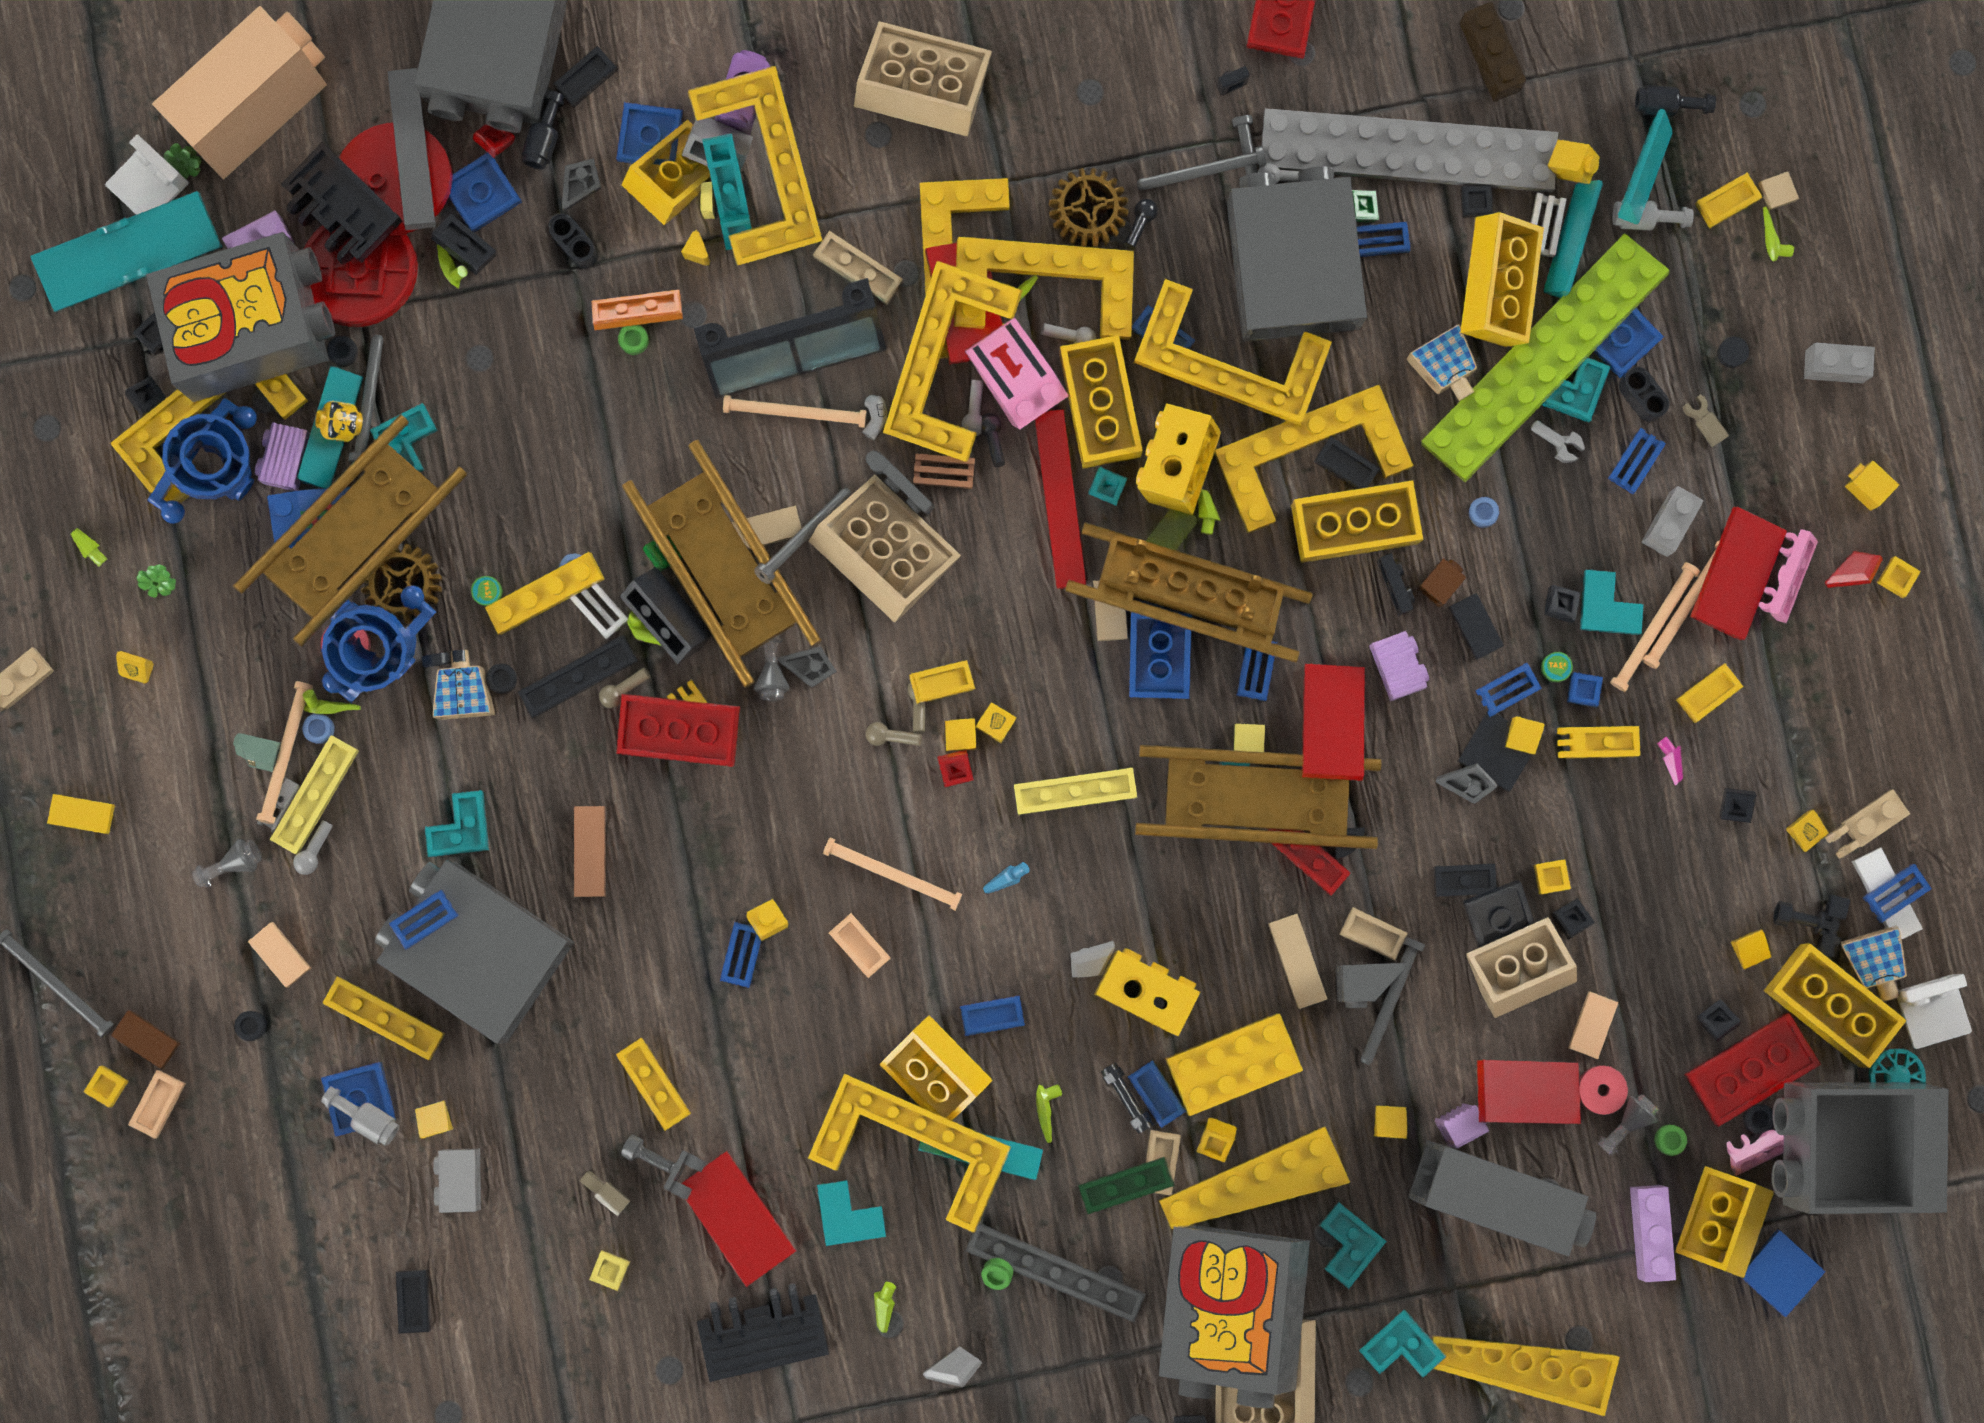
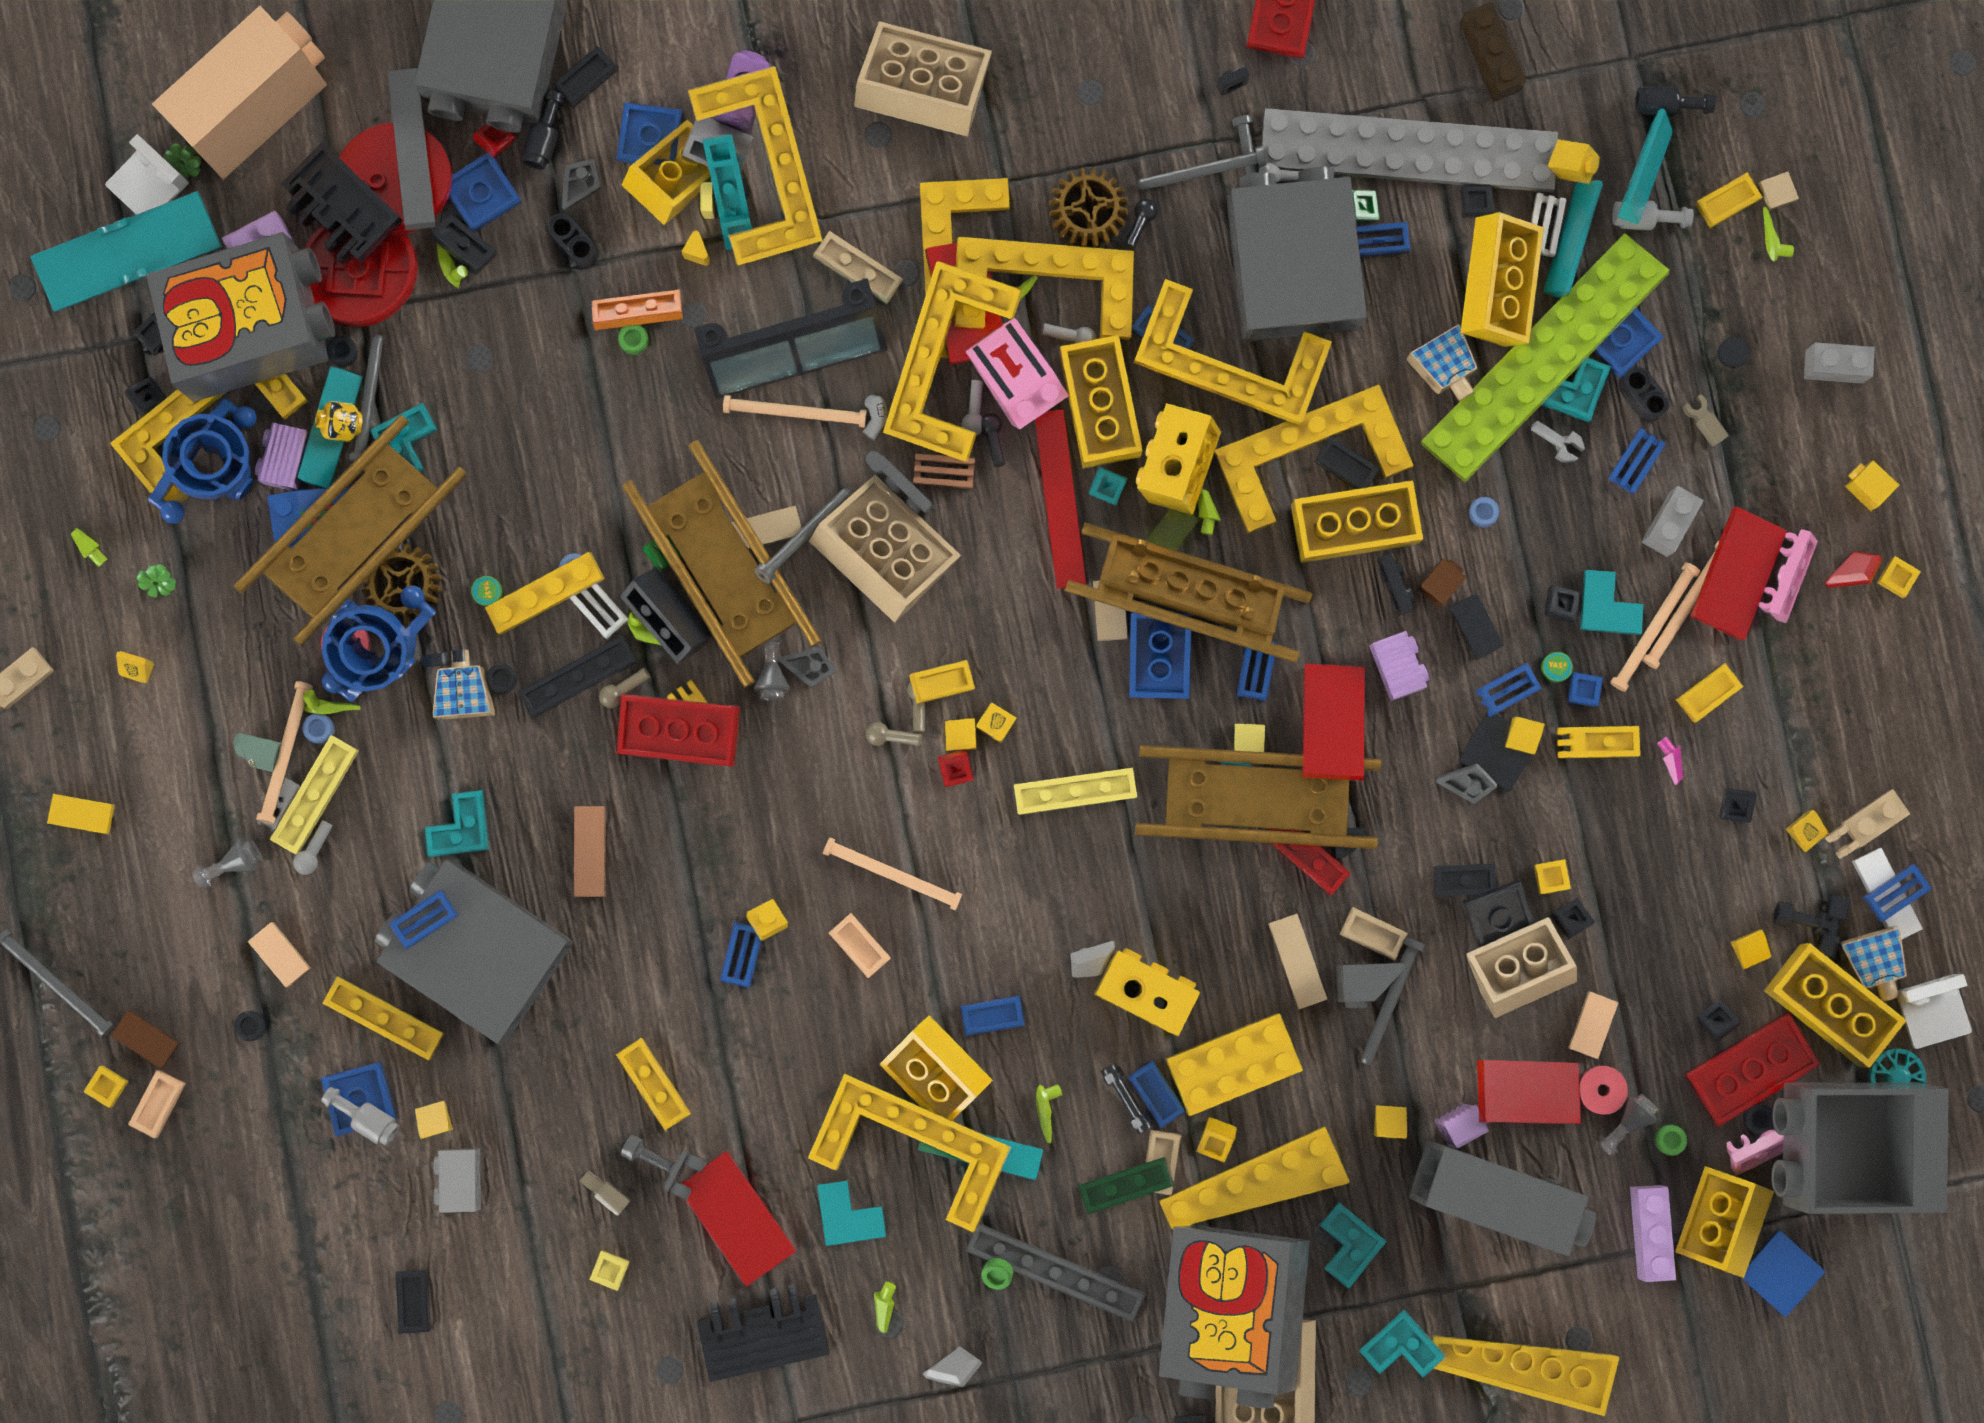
dark azure bar [983,862,1029,893] -> none

